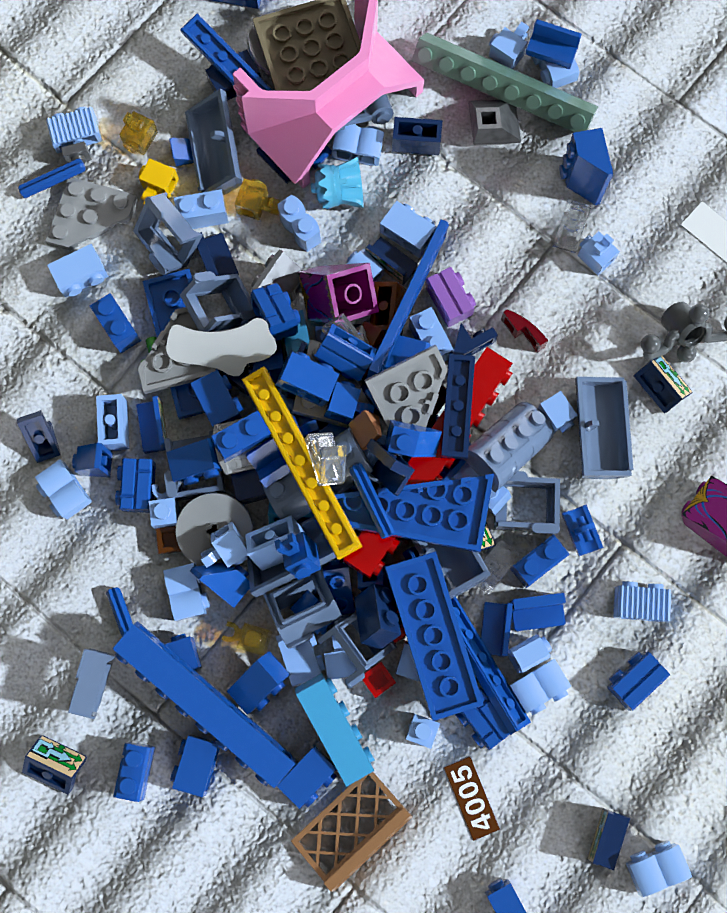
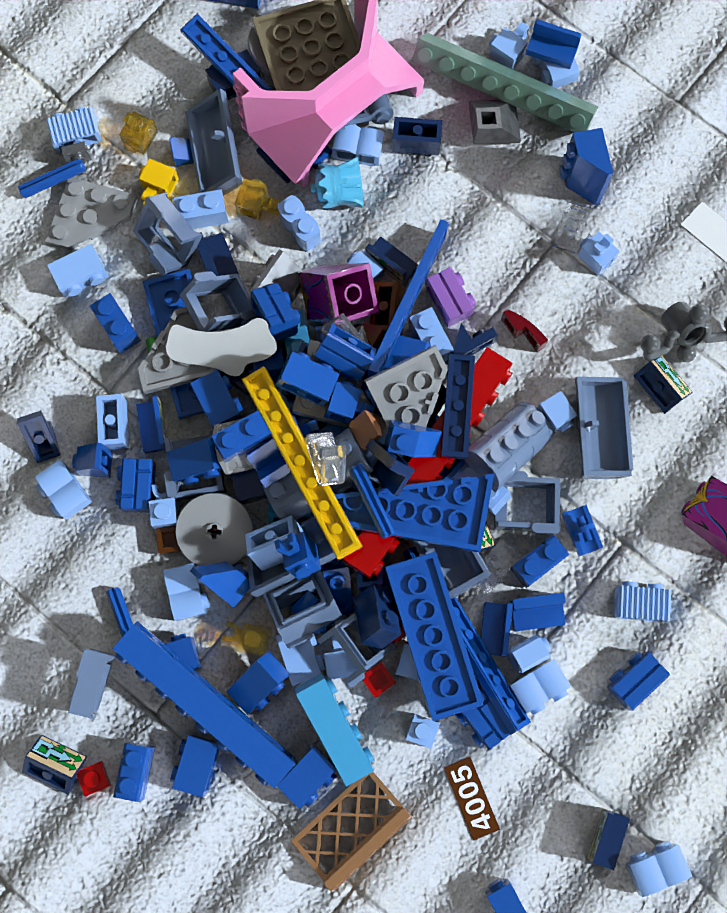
light blue brick [200,522,248,568] -> none
light blue brick [380,201,437,258] -> none
none -> red plate [77,761,111,797]

